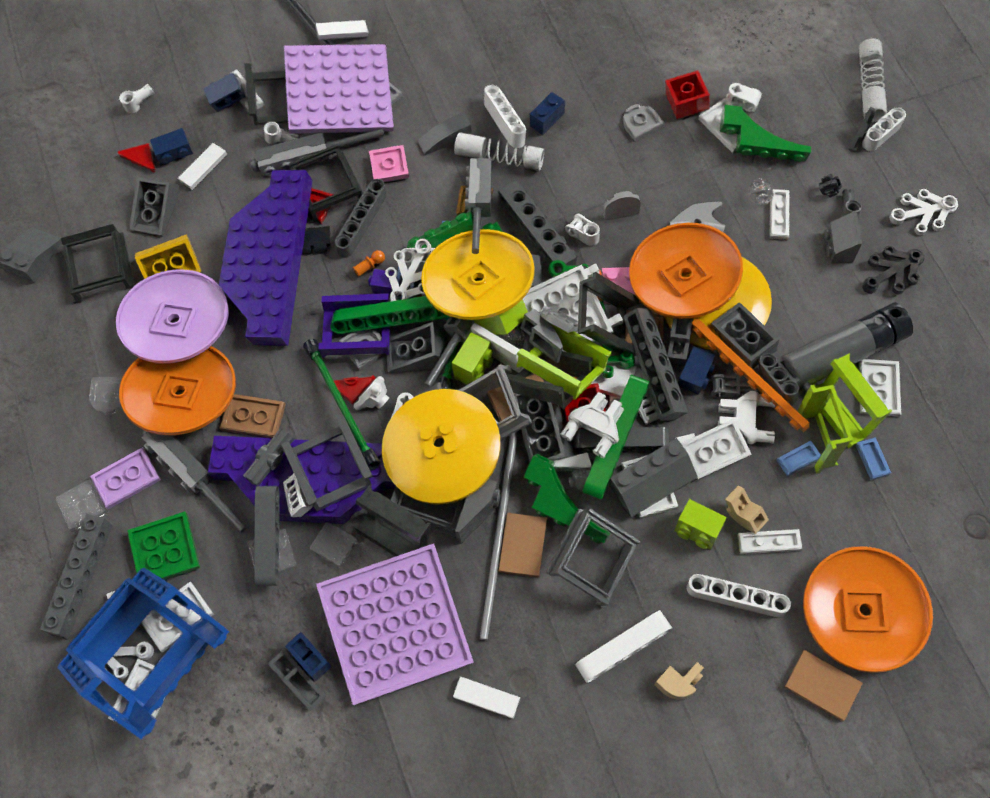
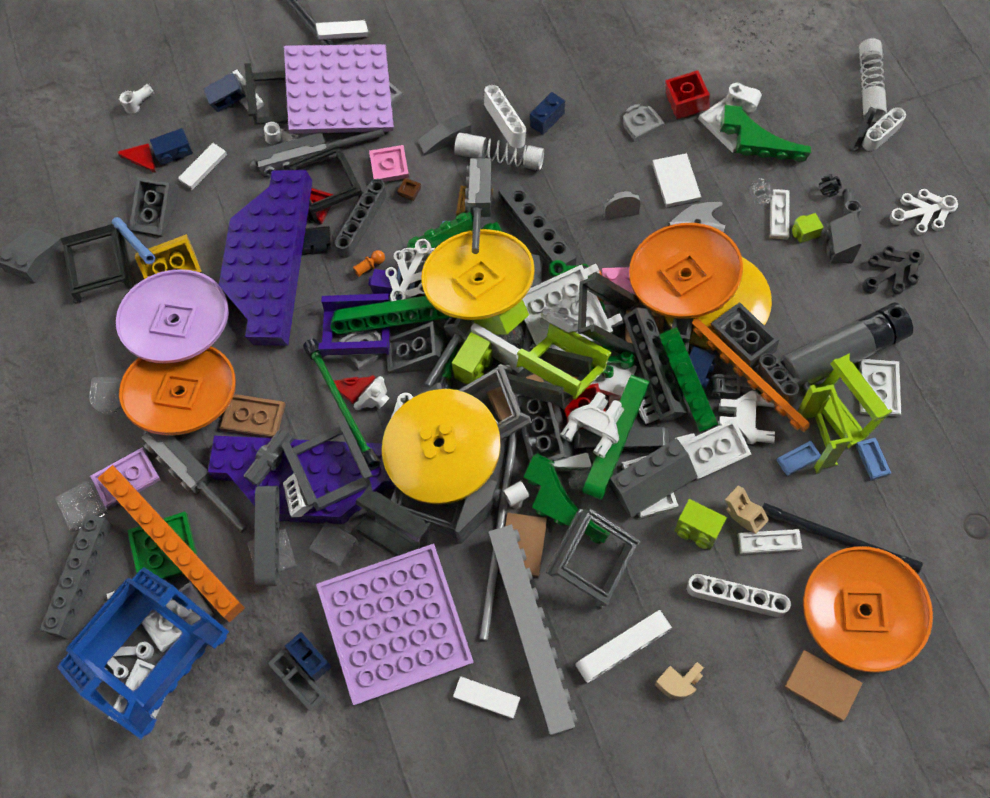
dark grey slope [521,309,563,363] -> none
white piece [565,214,599,246] -> none
none -> orange brick [97,465,245,622]
none -> medium blue piece [112,217,155,264]
none -> reddish brown plate [397,178,421,201]
none -> light grey brick [488,524,578,736]
none -> white pin [503,481,529,509]
none -> white tile [652,153,701,207]
none -> green arch [659,327,718,432]
none -> black piece [762,503,923,574]
none -> lime brick [792,213,824,243]

